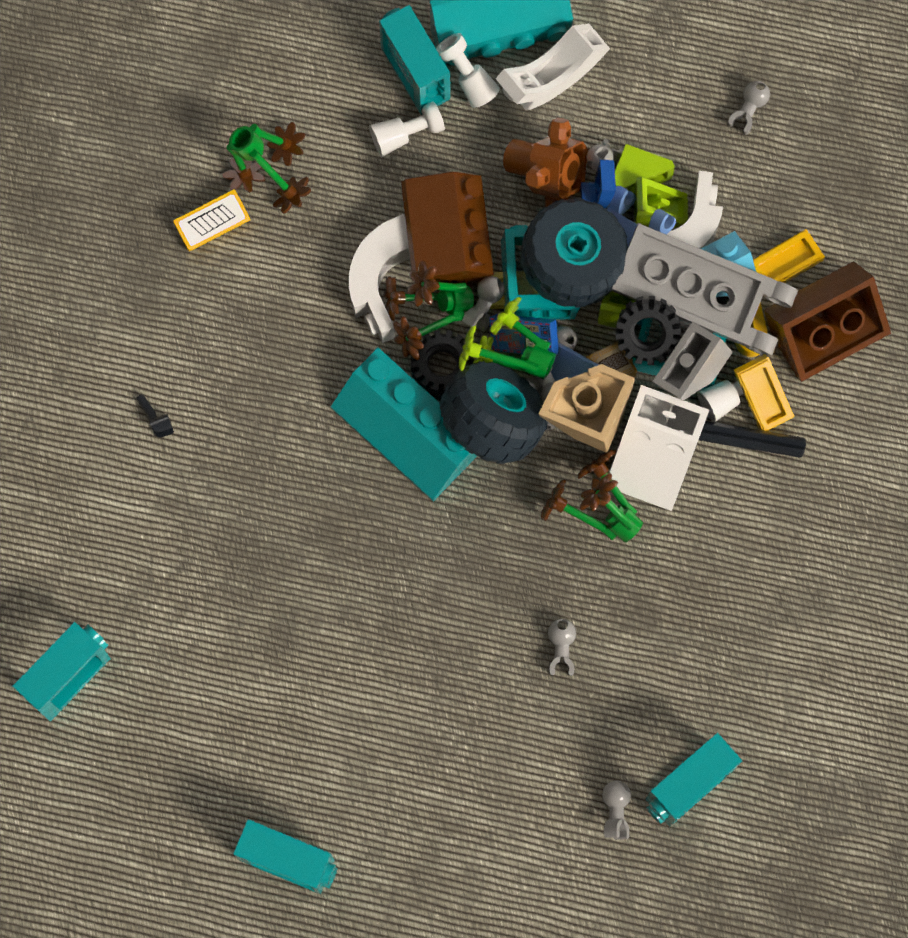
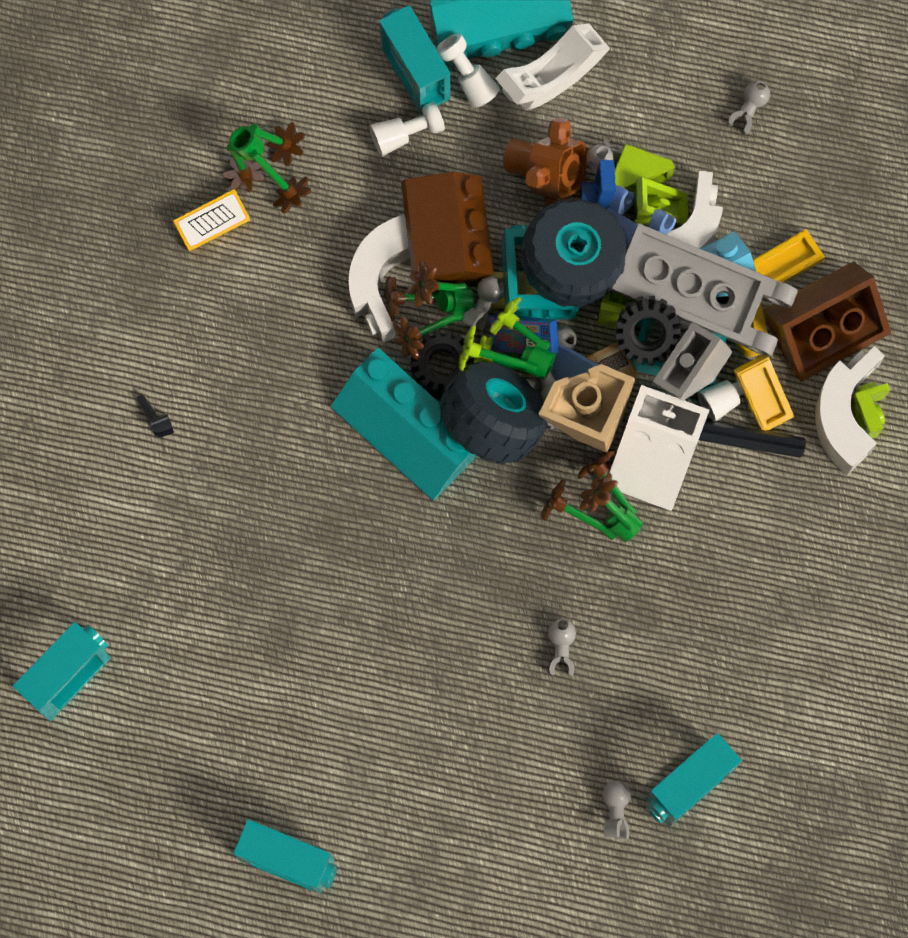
none -> white arch [815,346,885,475]
none -> lime bracket [851,382,890,439]

